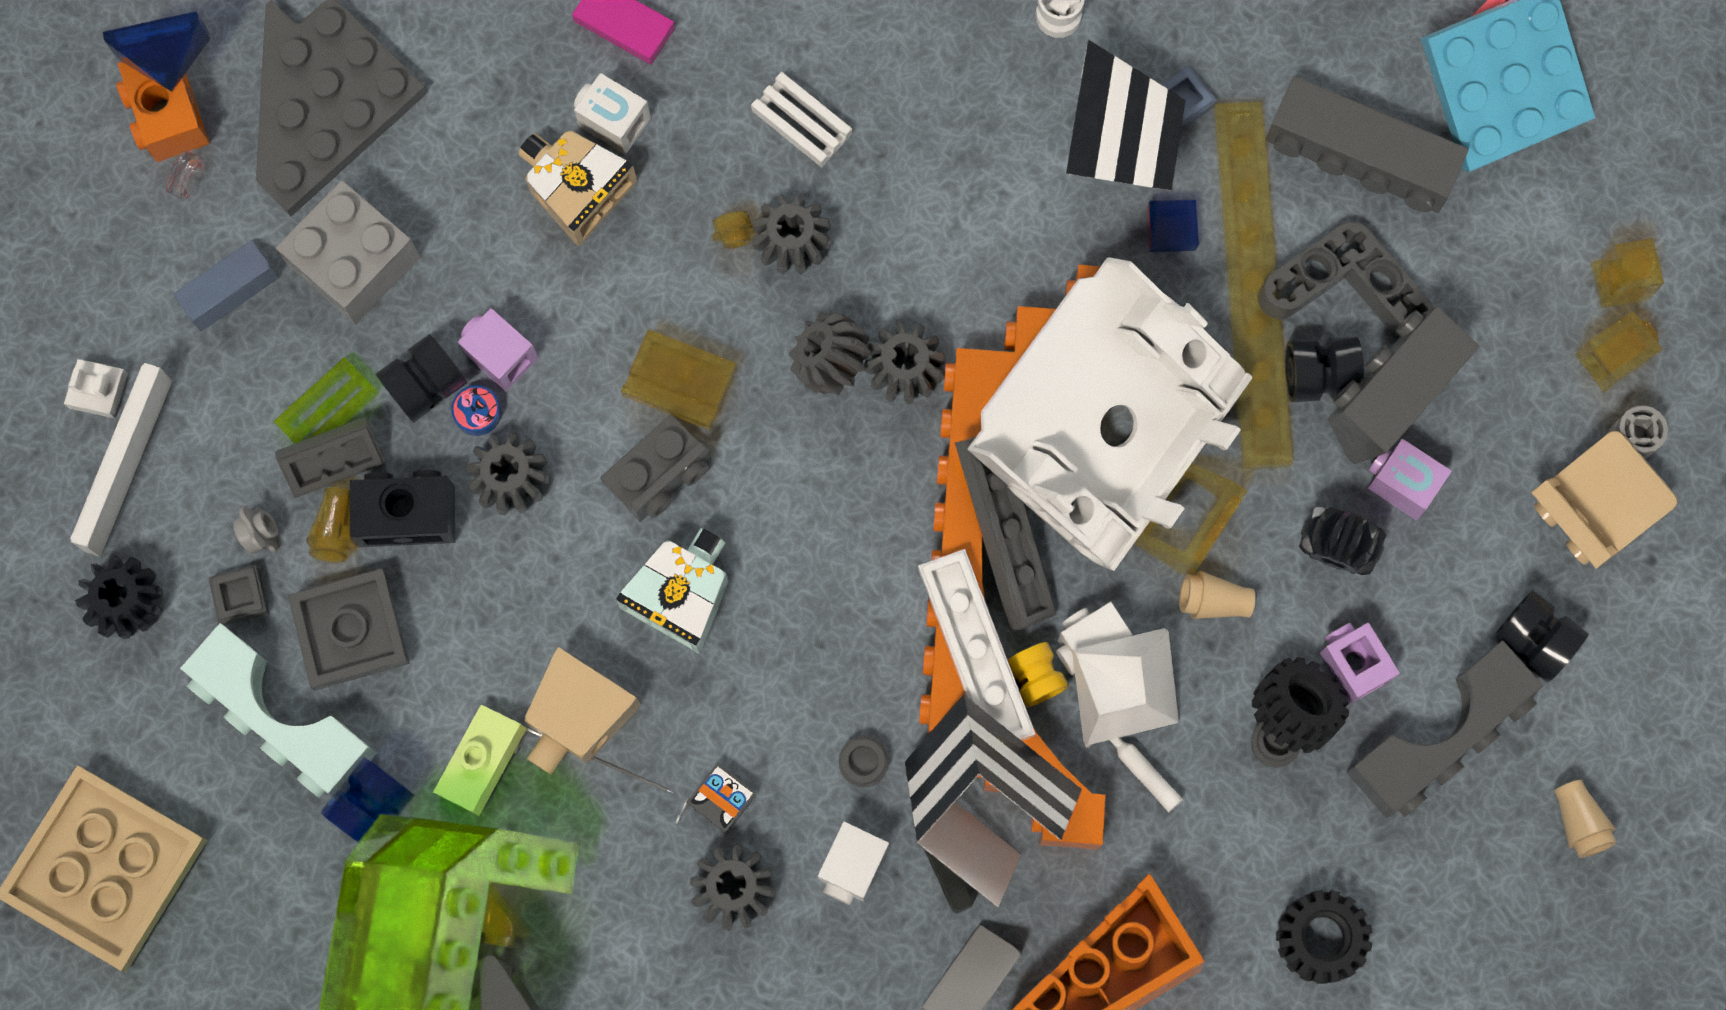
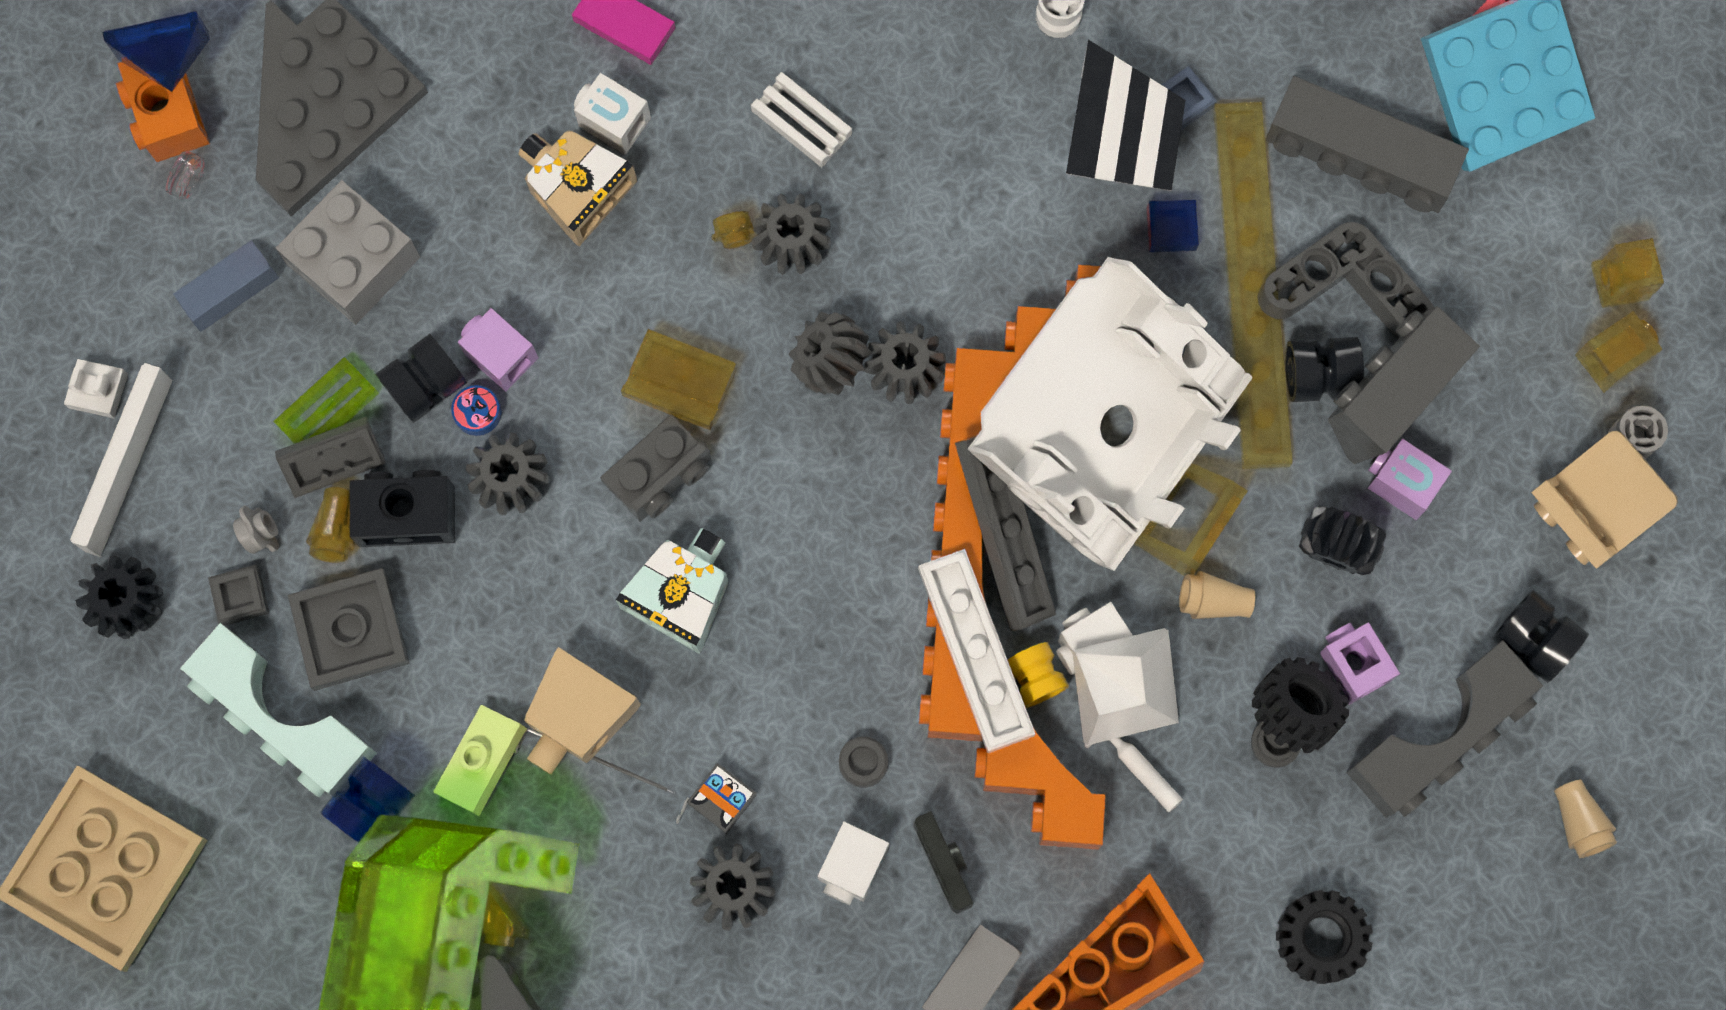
sticker [905,695,1082,907] -> none

